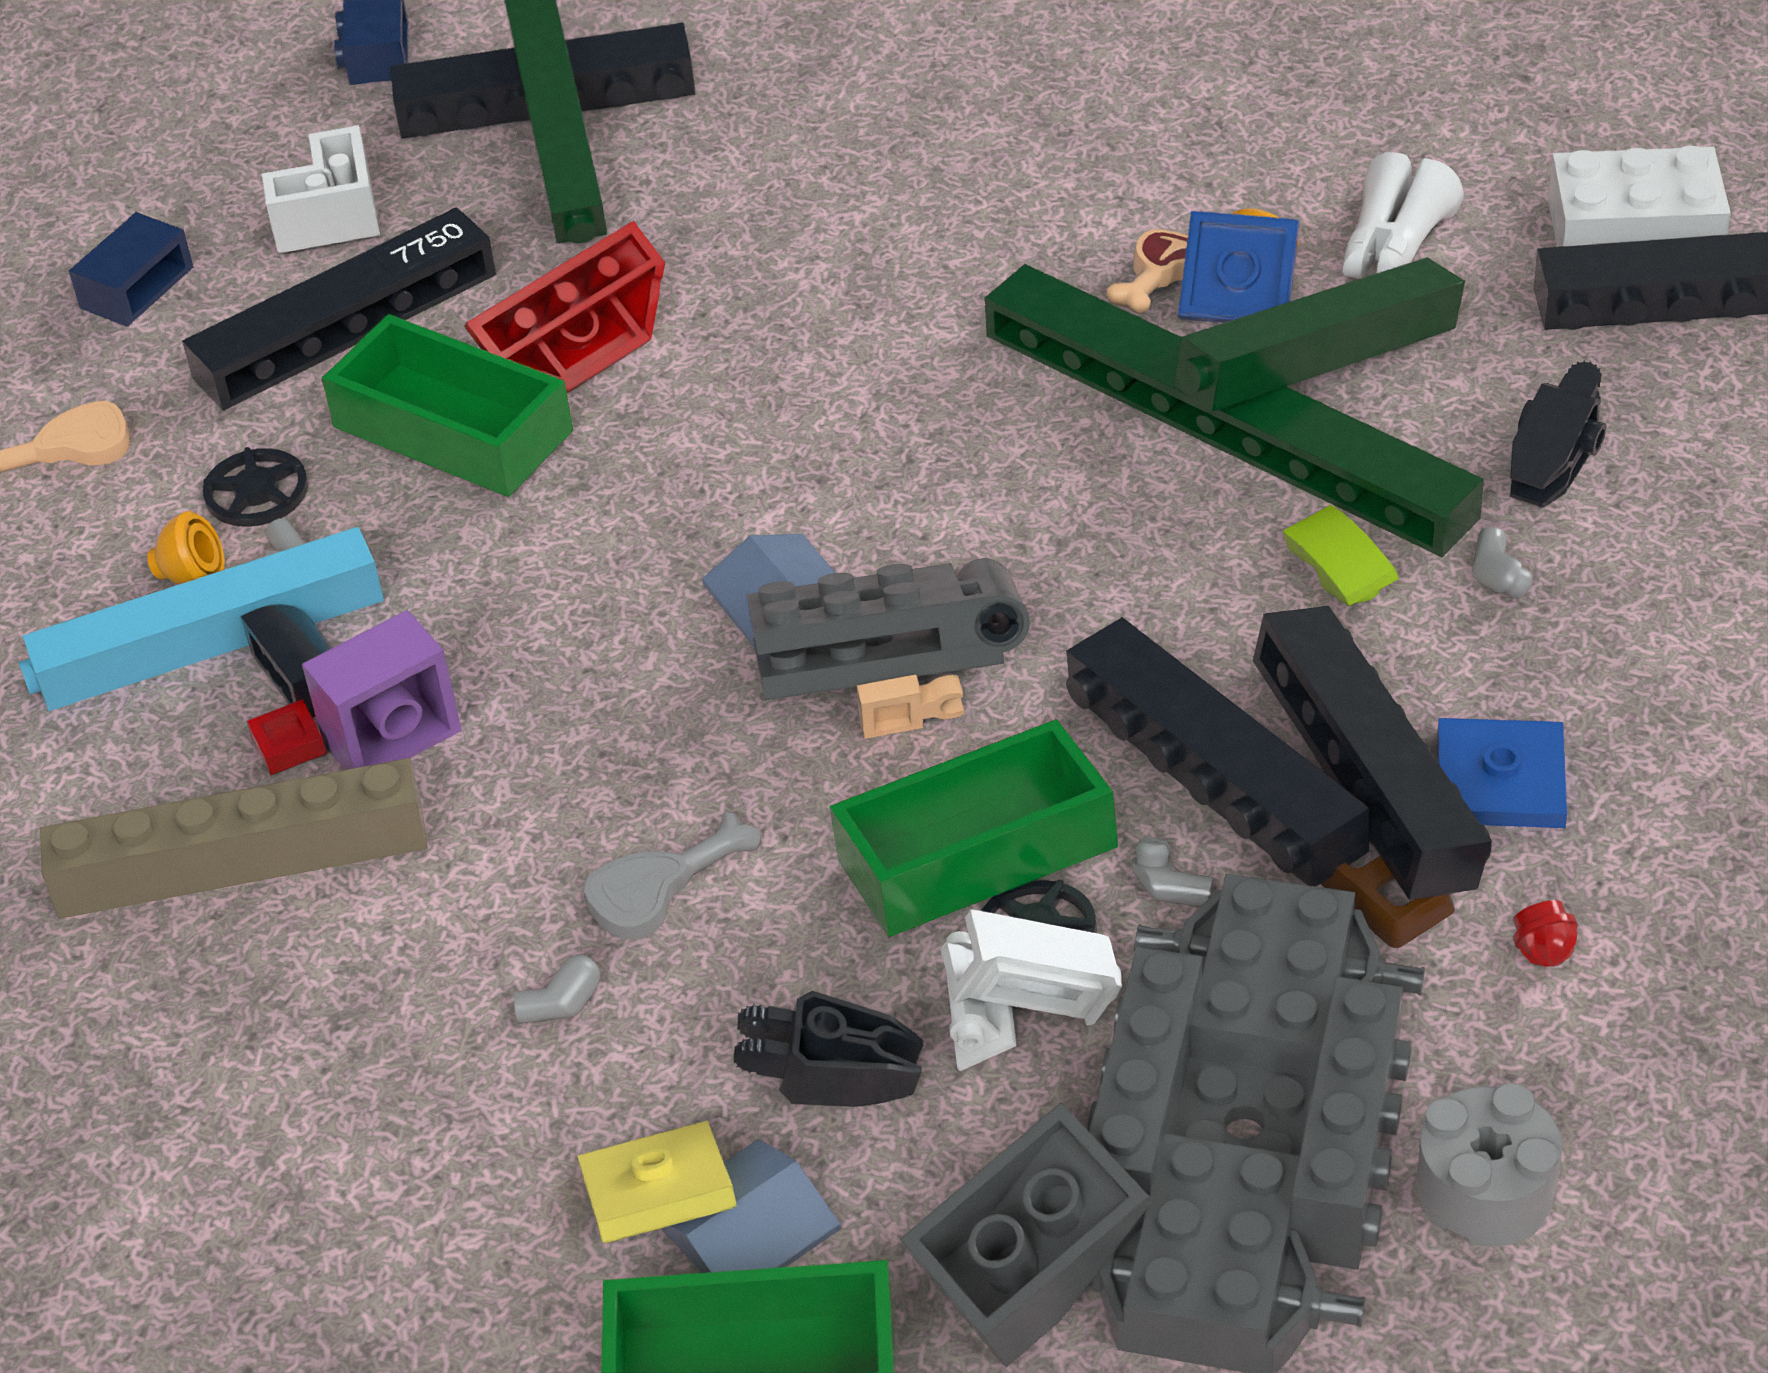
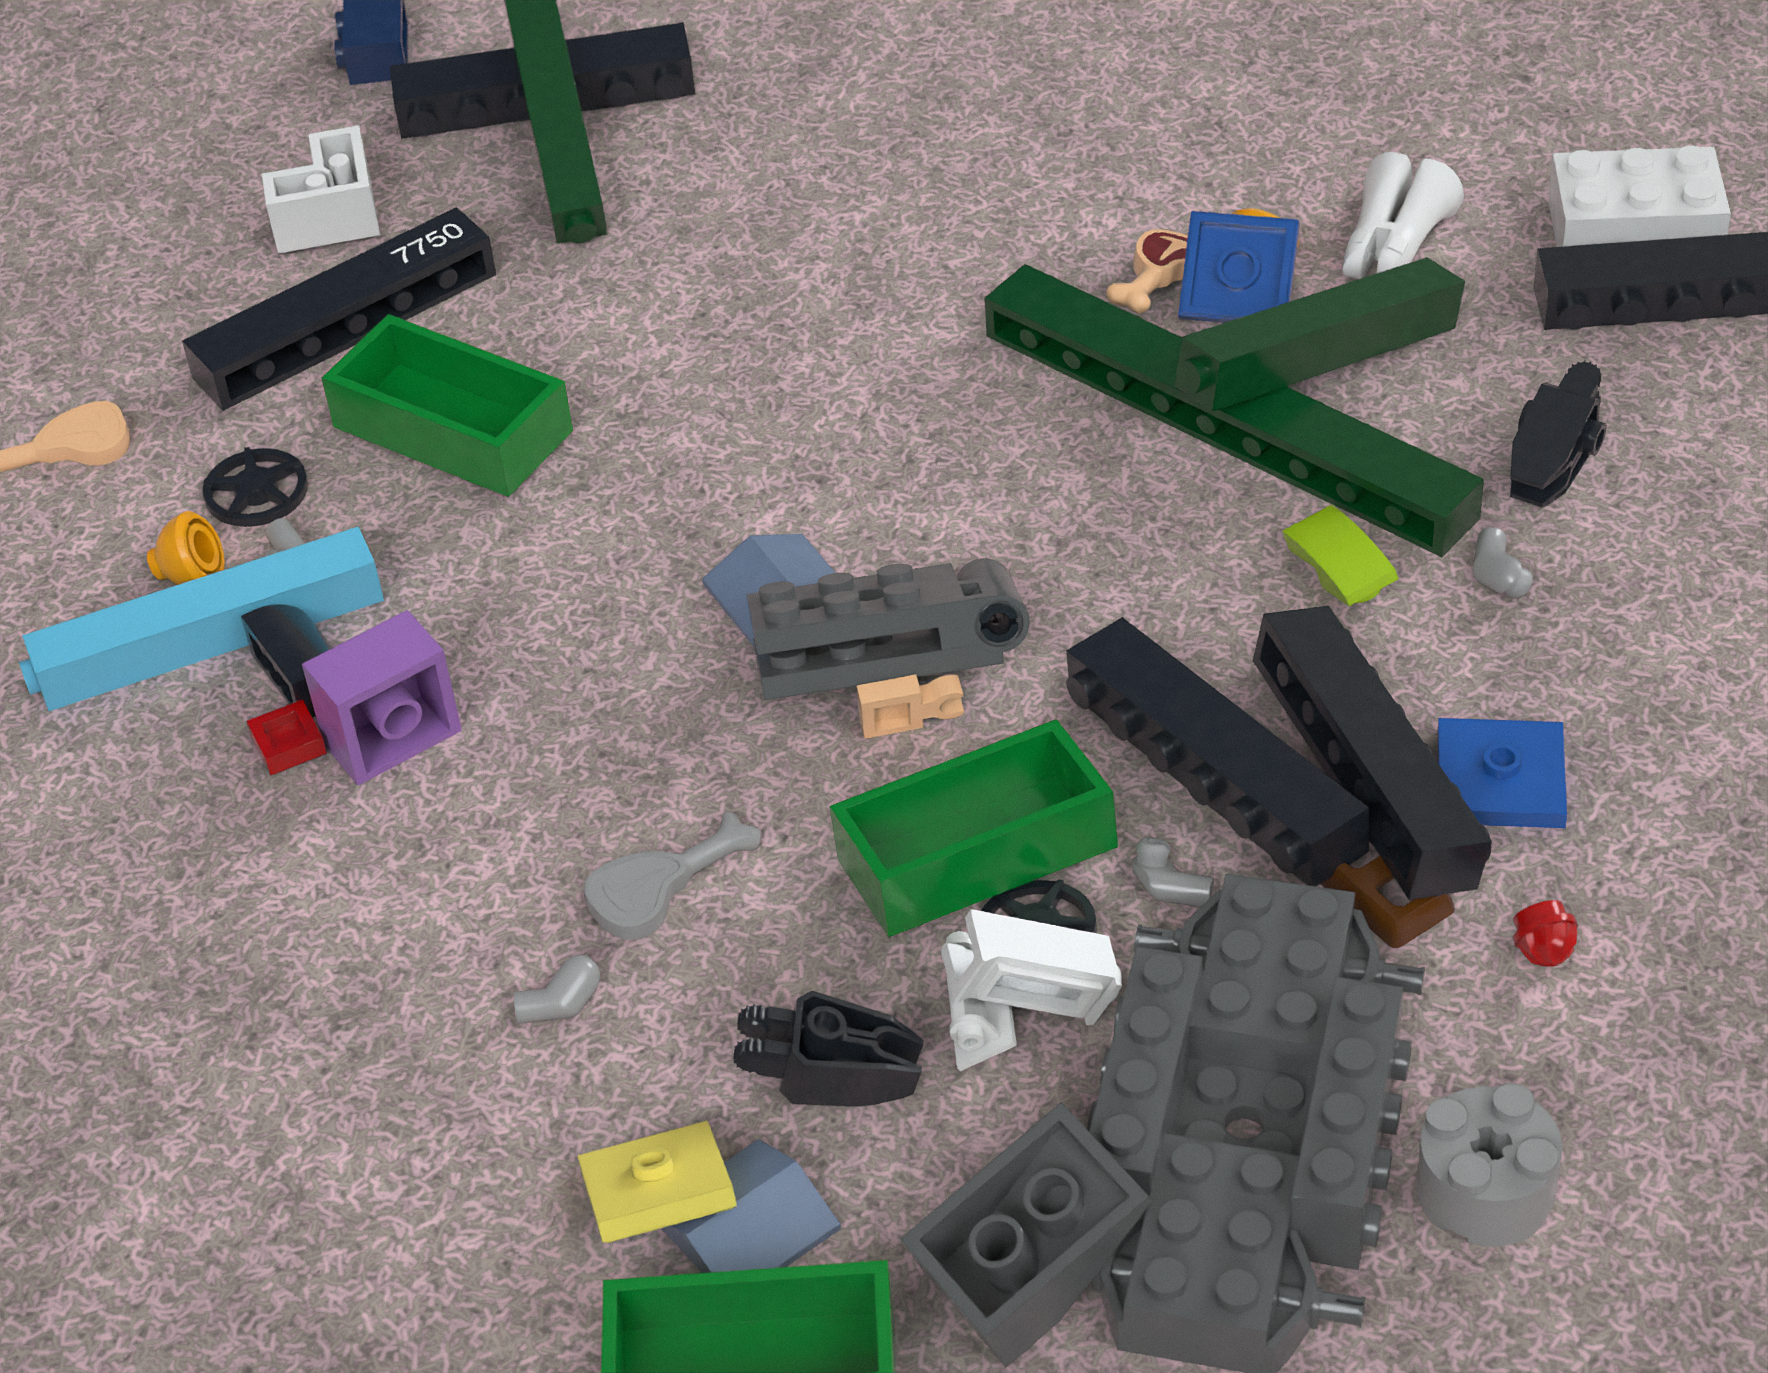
dark tan brick [40,758,428,919] -> none
dark blue brick [69,212,194,327] -> none
red wedge [464,220,666,393] -> none

